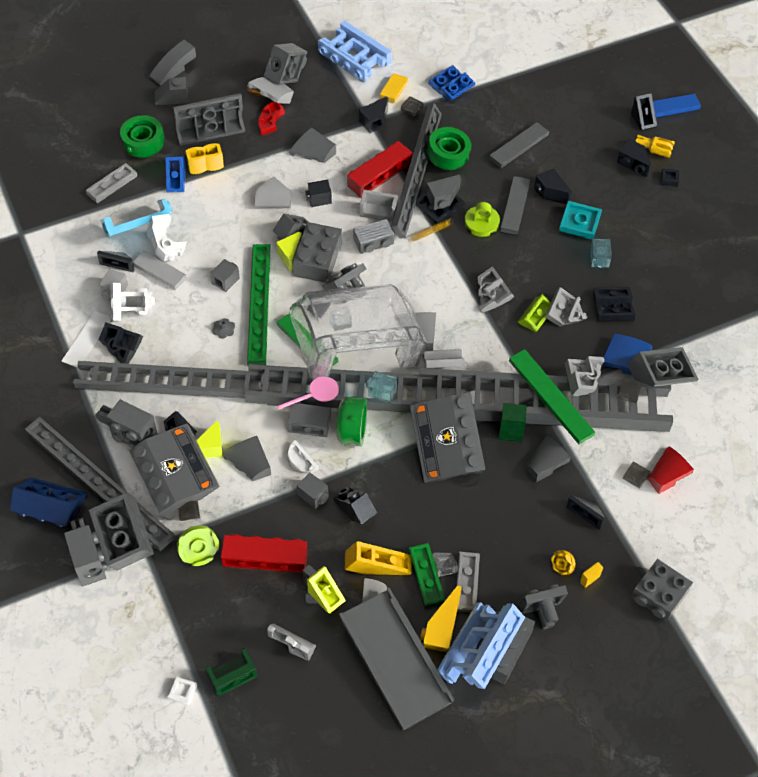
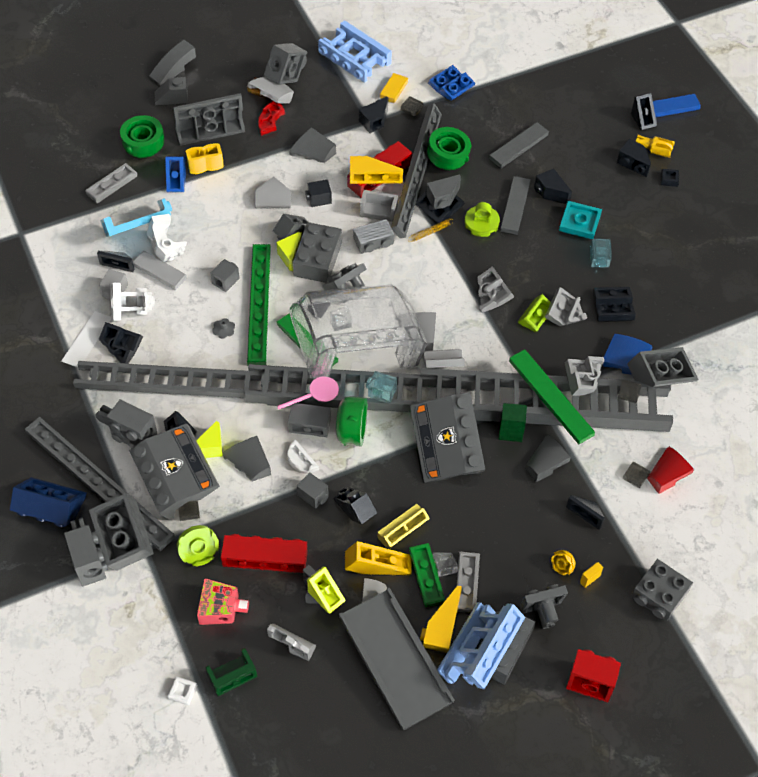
none -> torso [197,579,249,625]
none -> yellow slope [350,156,403,184]
none -> light yellow piece [377,504,430,547]
none -> red brick [566,649,621,702]

